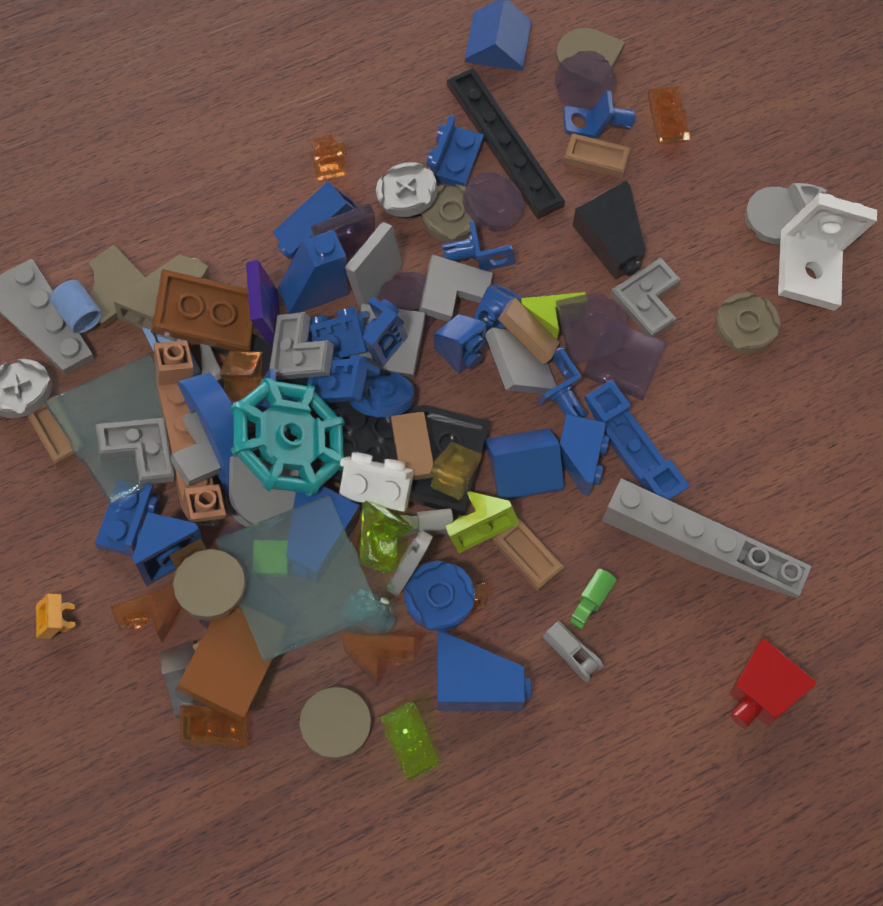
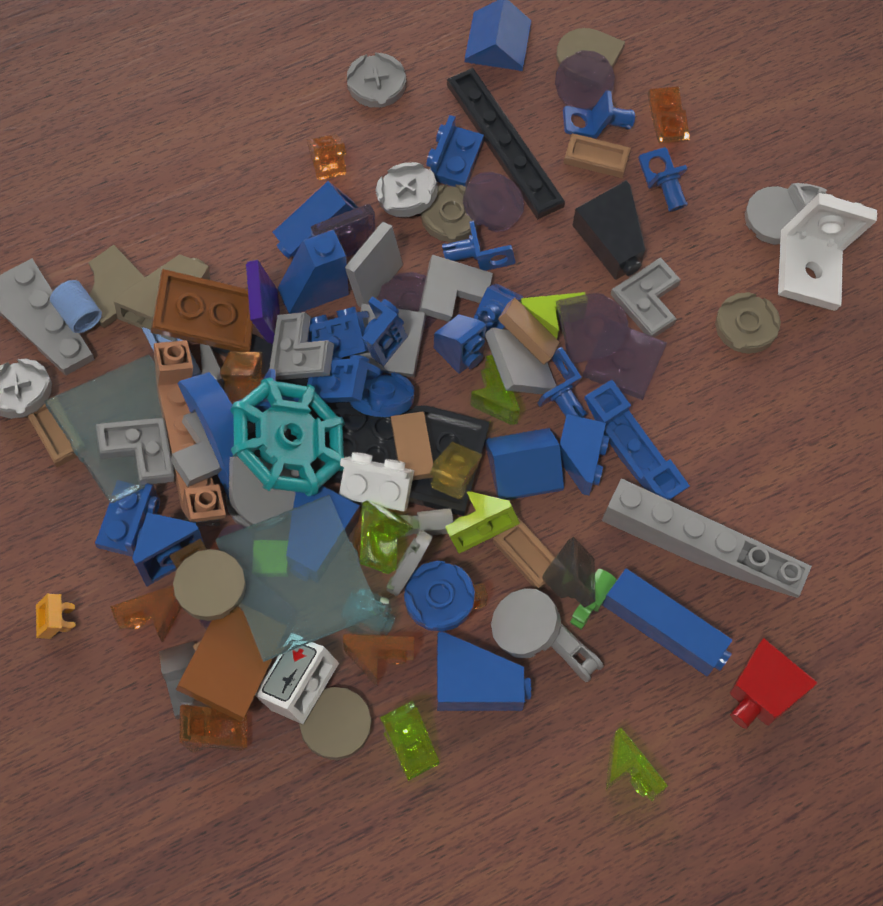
none -> brick [255,634,339,724]
none -> light grey tile [347,53,406,107]
none -> clear neon green slope [470,355,520,425]
none -> light grey tile [491,588,561,658]
none -> clear smoke slope [542,537,596,608]
none -> blue brick [602,568,732,677]
none -> clear neon green slope [606,728,668,802]
none -> blue bracket [638,147,688,212]

